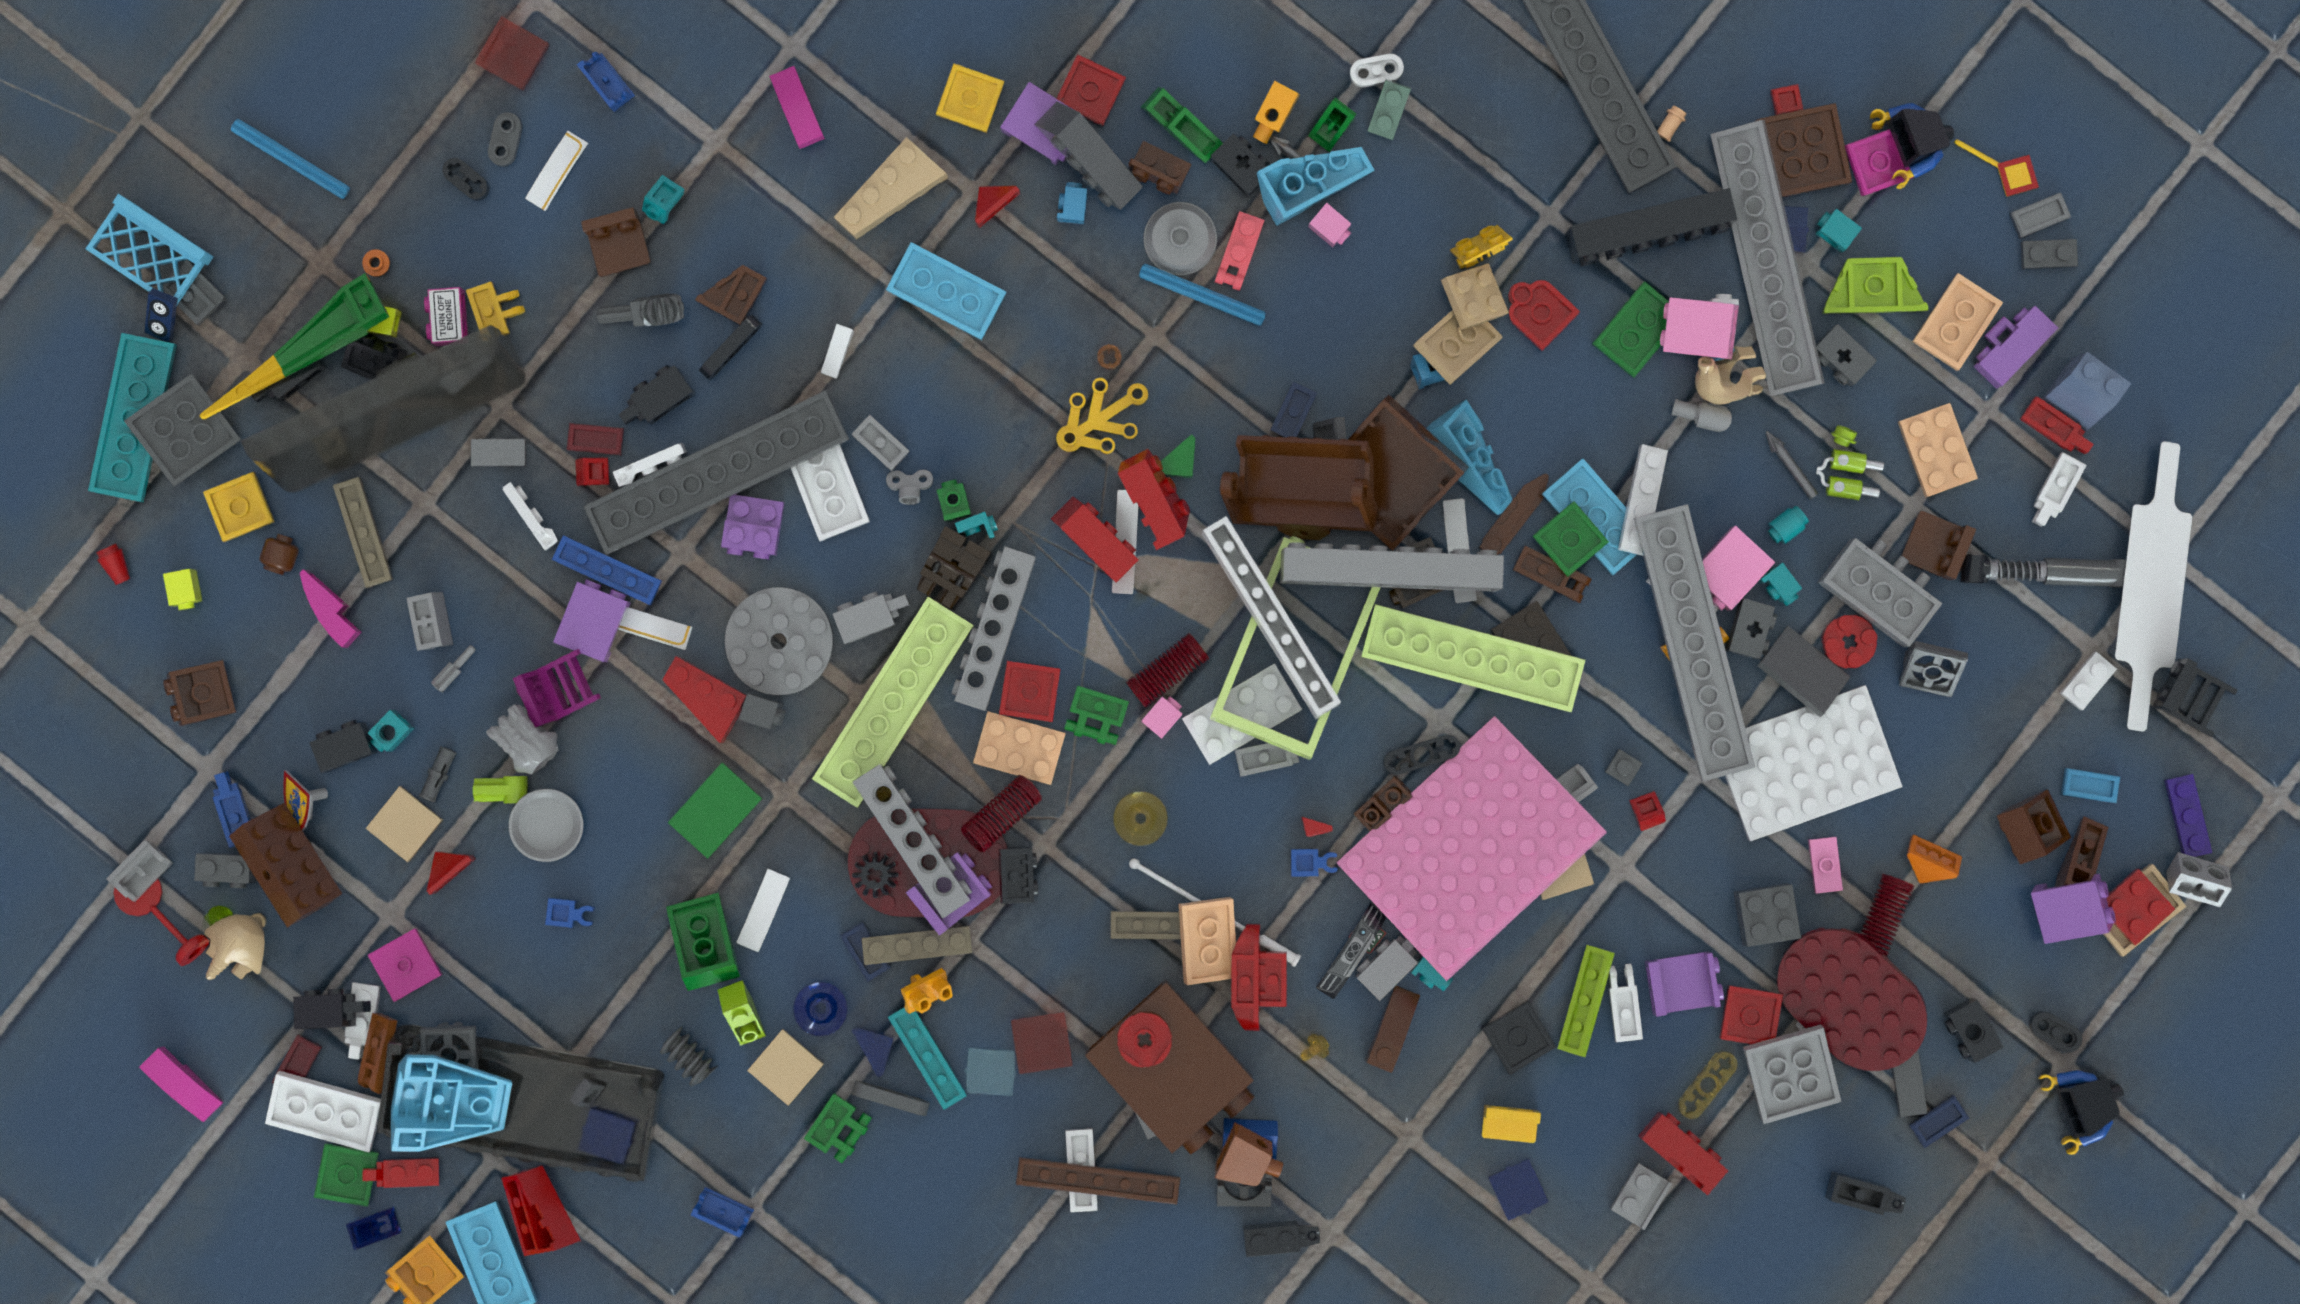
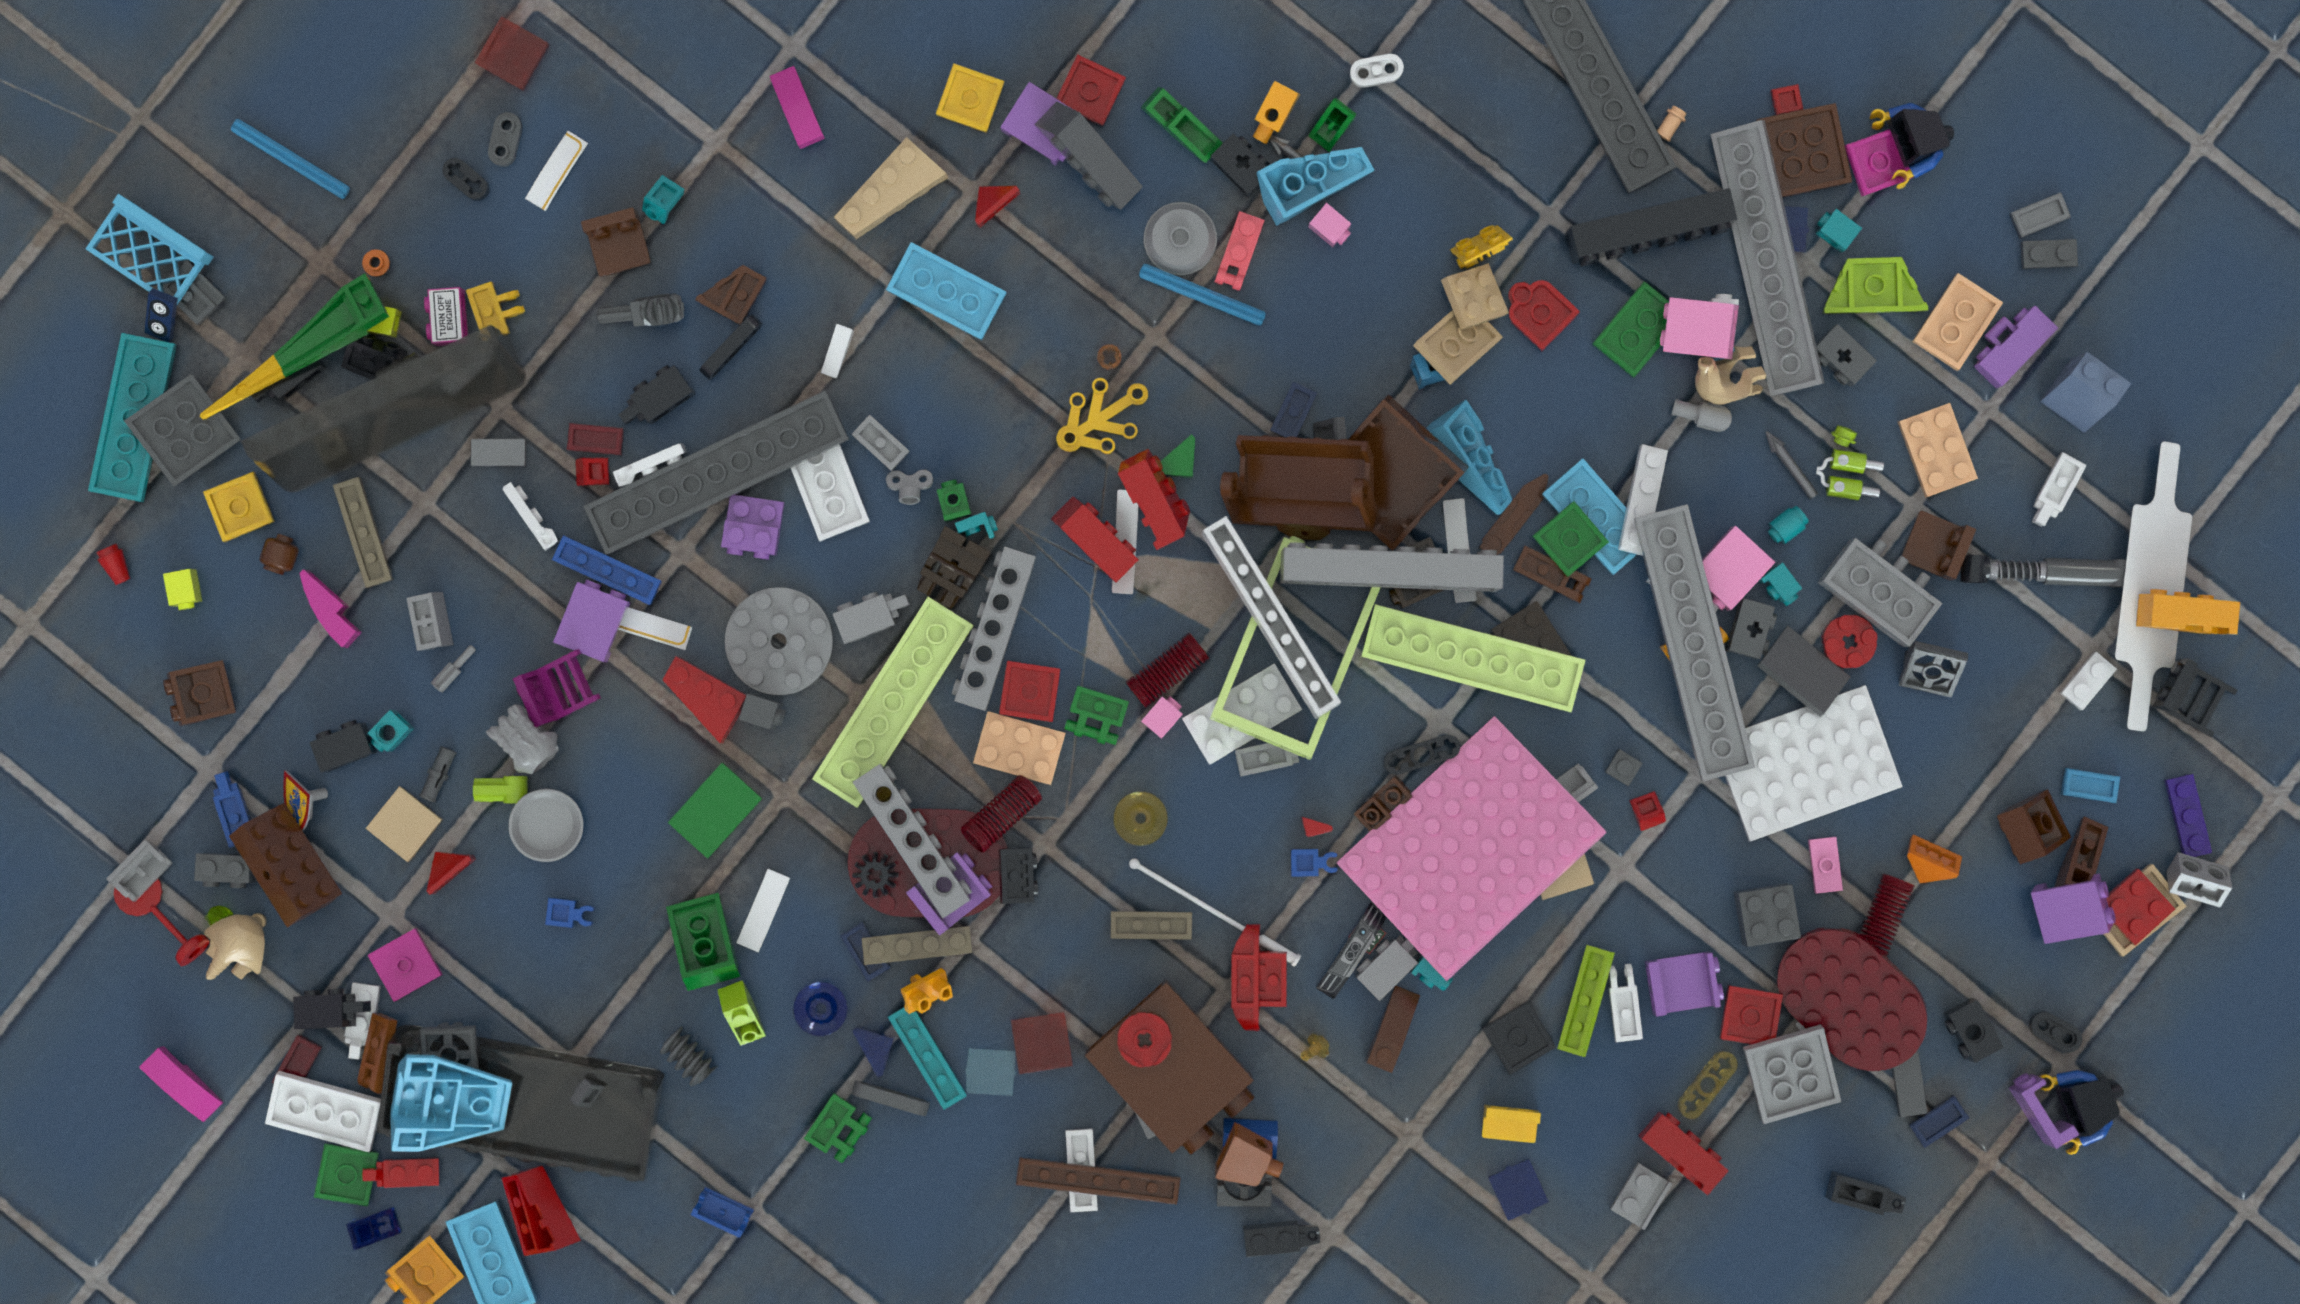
blue hinge [577,51,635,112] -> none
clear blue piece [578,1107,636,1165] -> none
tan tile [747,1029,824,1106] -> none
dark azure brick [1057,182,1088,224] -> none
reddish brown bracket [1129,141,1191,195] -> none
light nougat plate [1178,897,1236,985] -> none
sand green plate [1368,79,1411,140] -> none
piece [1954,139,2039,197] -> none
red hinge [2020,396,2094,455] -> none
none -> medium lavender panel [2009,1073,2079,1149]
none -> light orange wedge [2136,589,2240,634]

